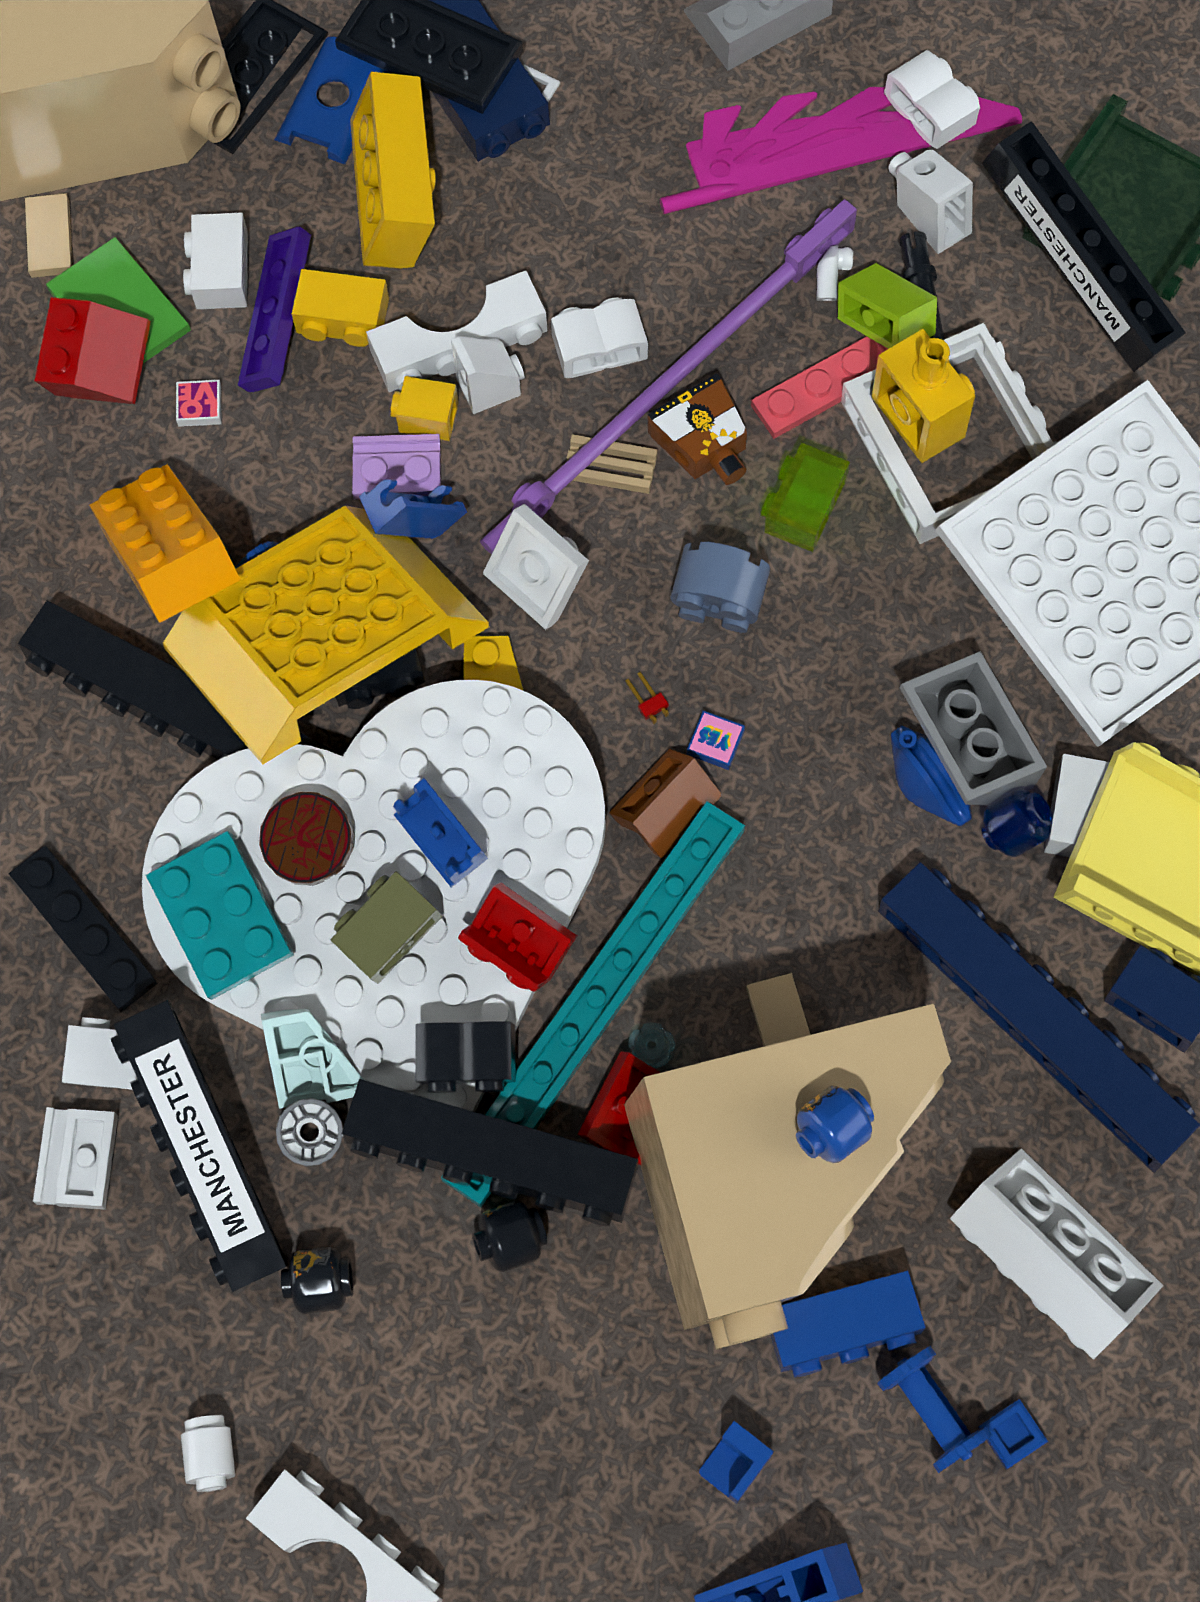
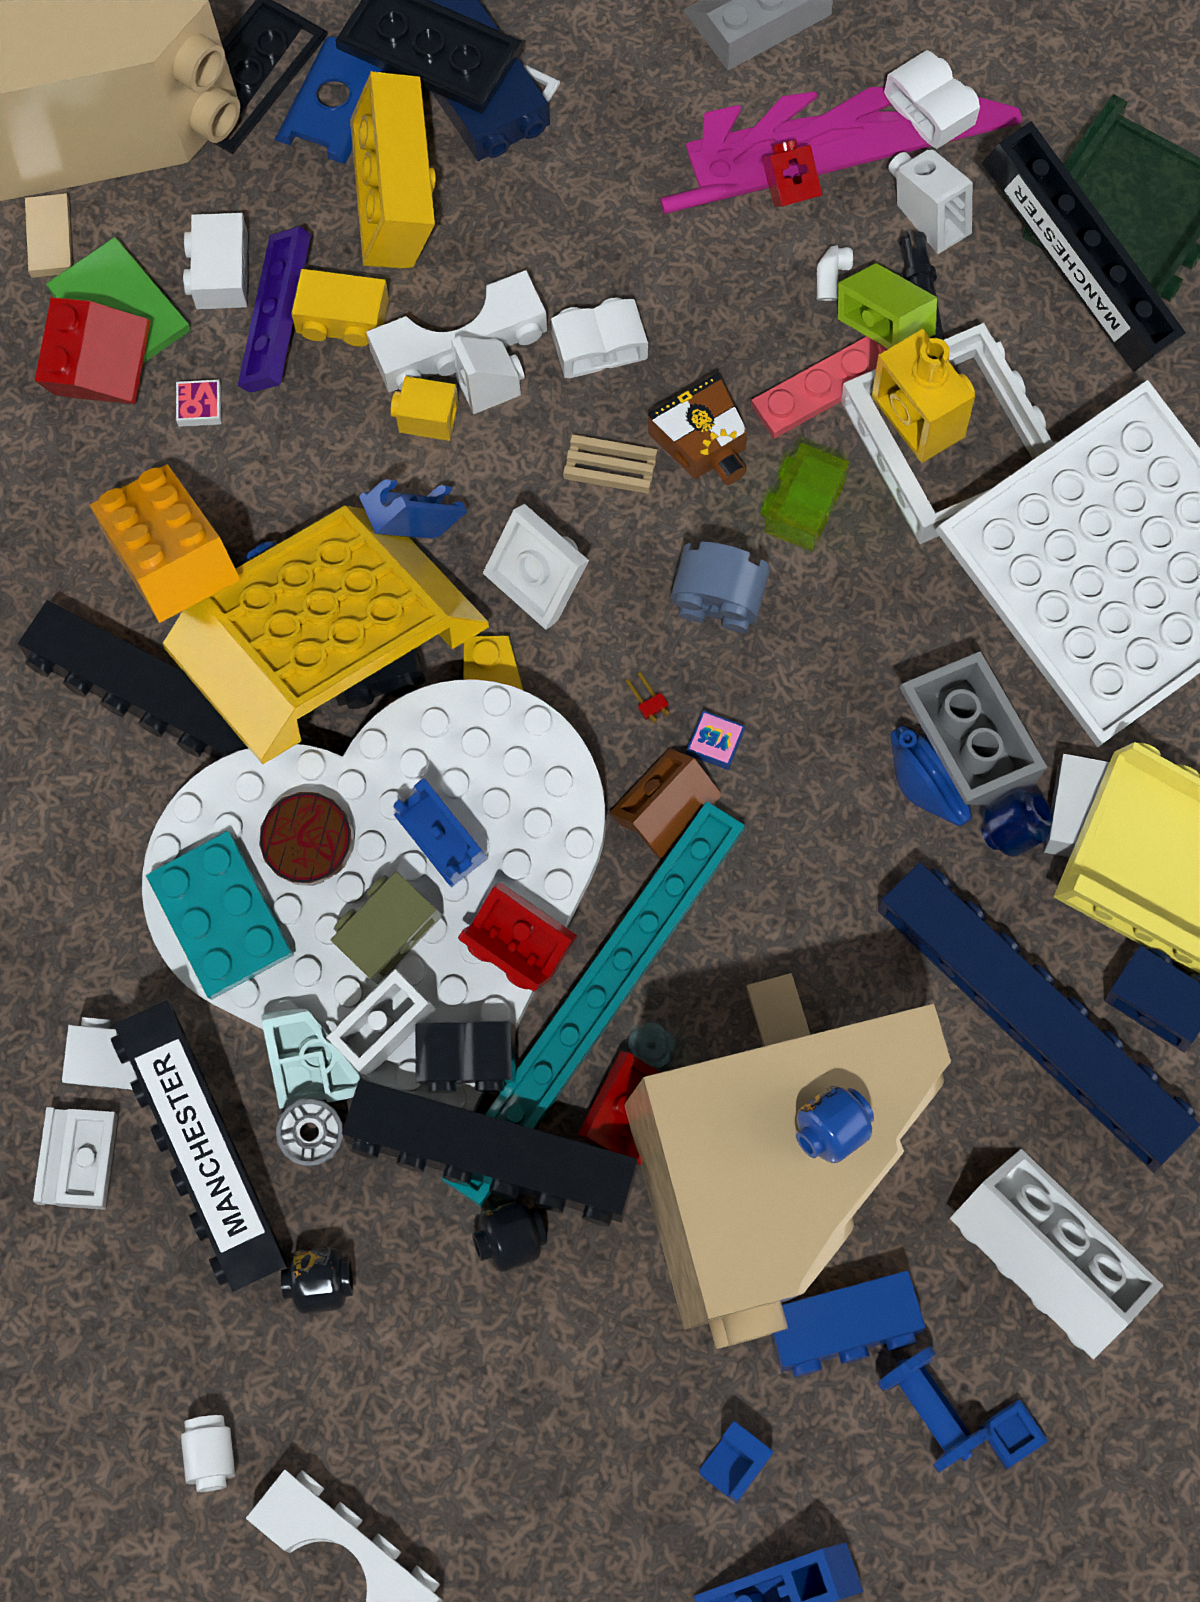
black plate [8,845,158,1012] -> none
lavender plate [352,434,441,499] -> none
medium lavender bar [480,199,857,554] -> none
none -> white brick [326,969,436,1076]
none -> red brick [762,139,822,207]

